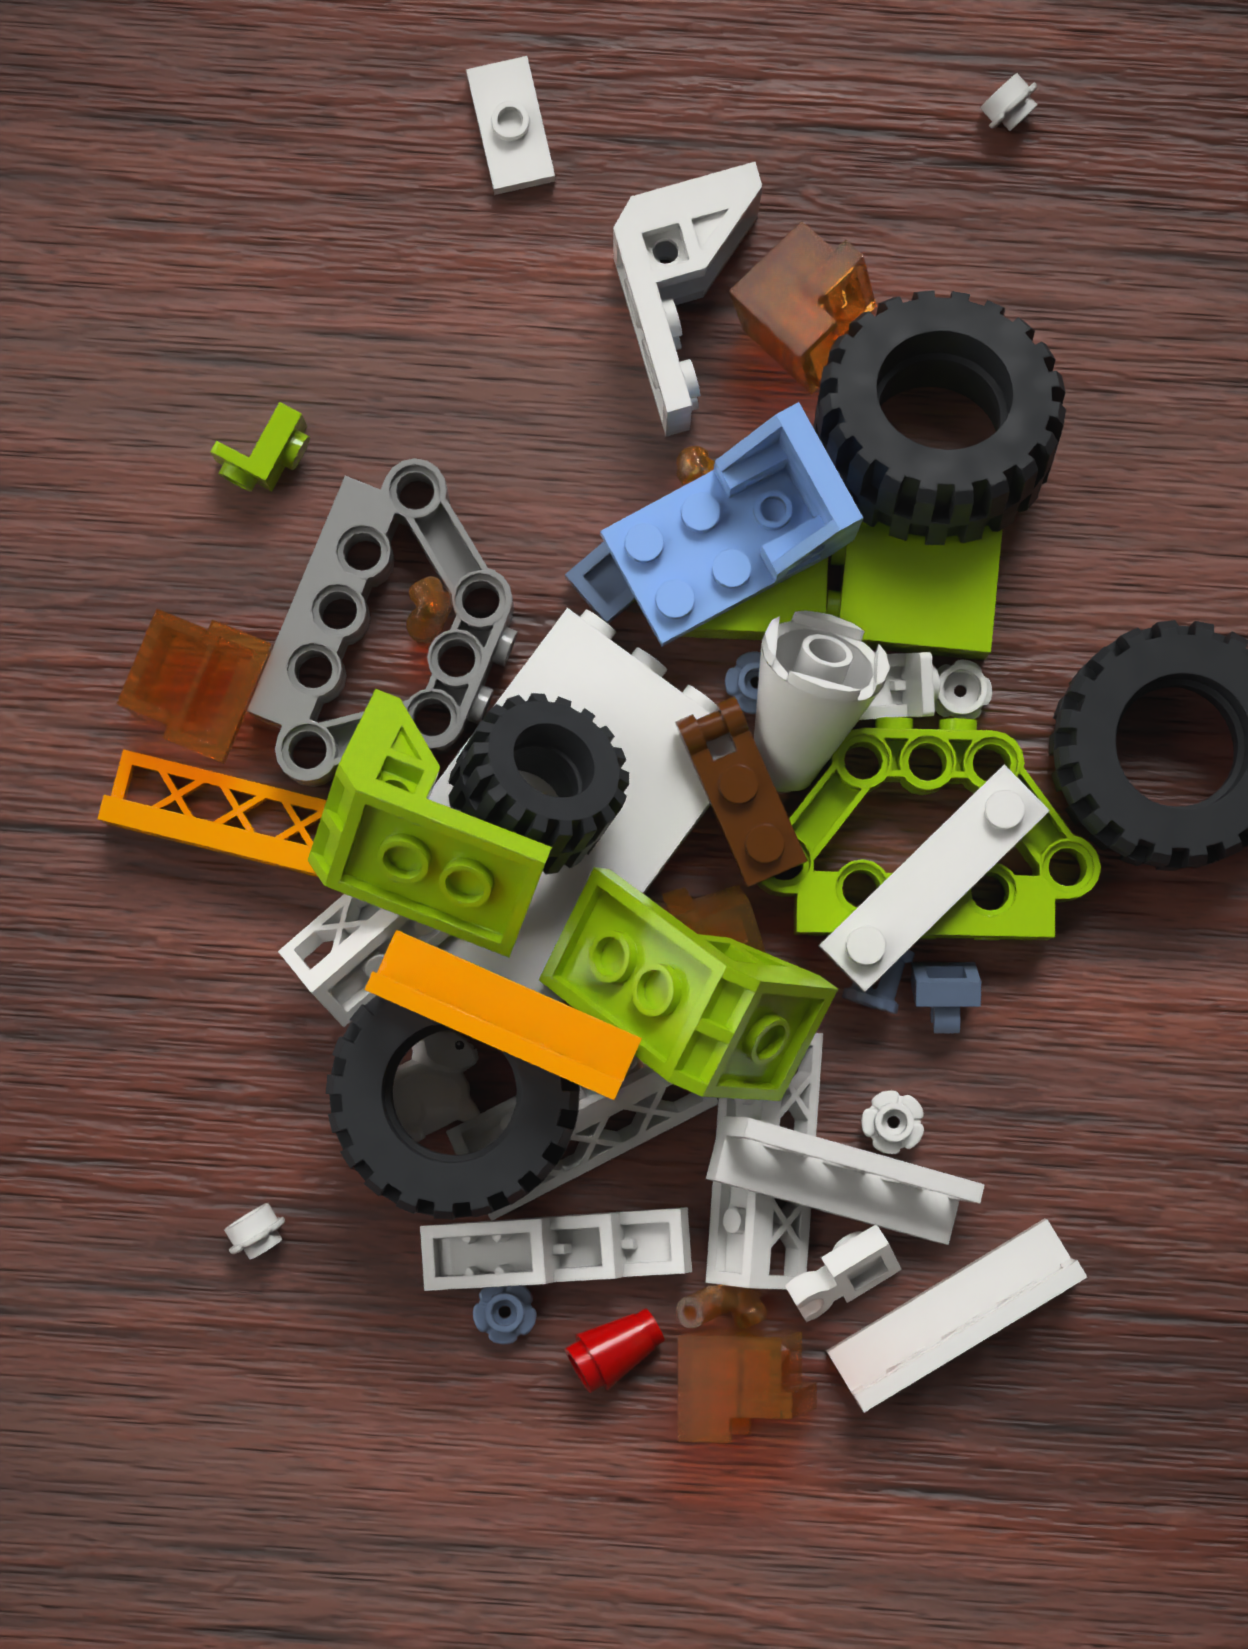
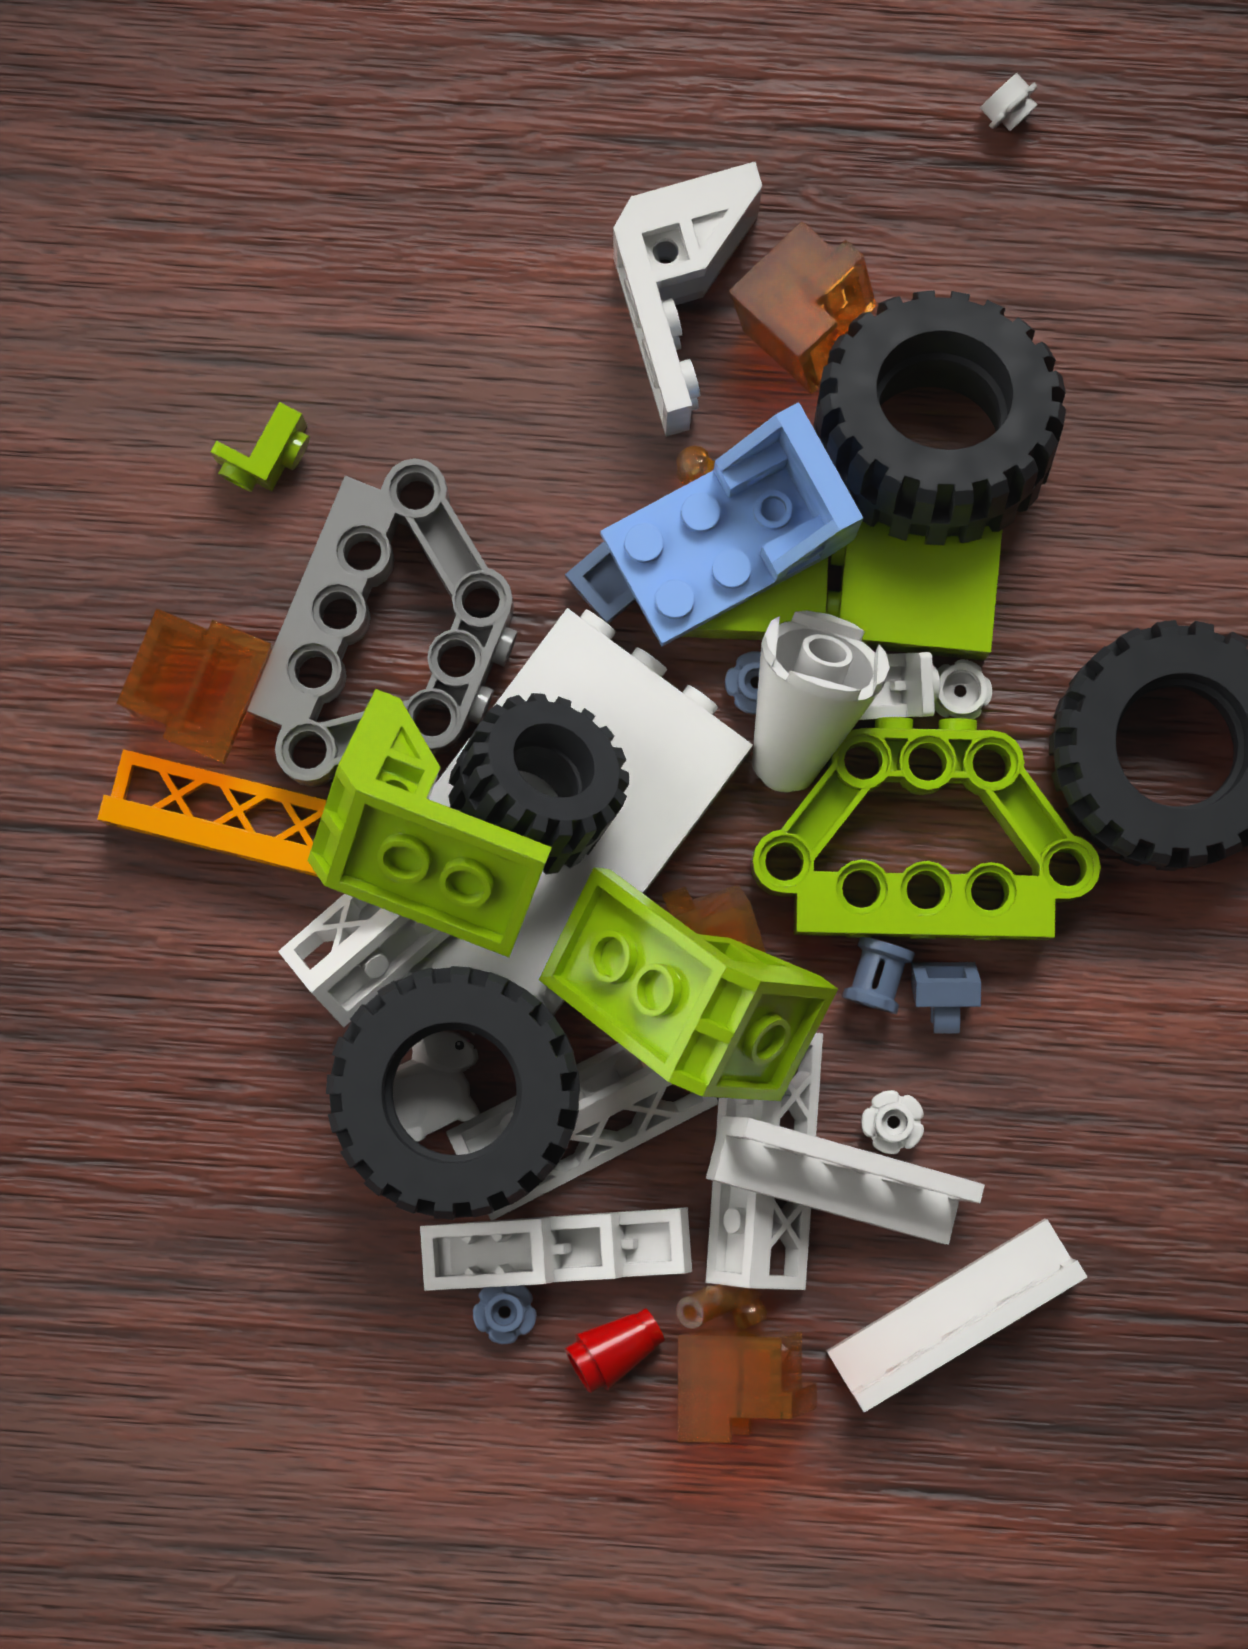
white plate [224,1203,285,1260] -> none
light orange fence [364,930,642,1100] -> none
clear orange arm [406,576,453,650] -> none
white plate [466,56,555,195] -> none
reddish brown plate [675,696,807,888] -> none
white plate [785,1224,902,1322] -> none
white plate [819,764,1050,992] -> none

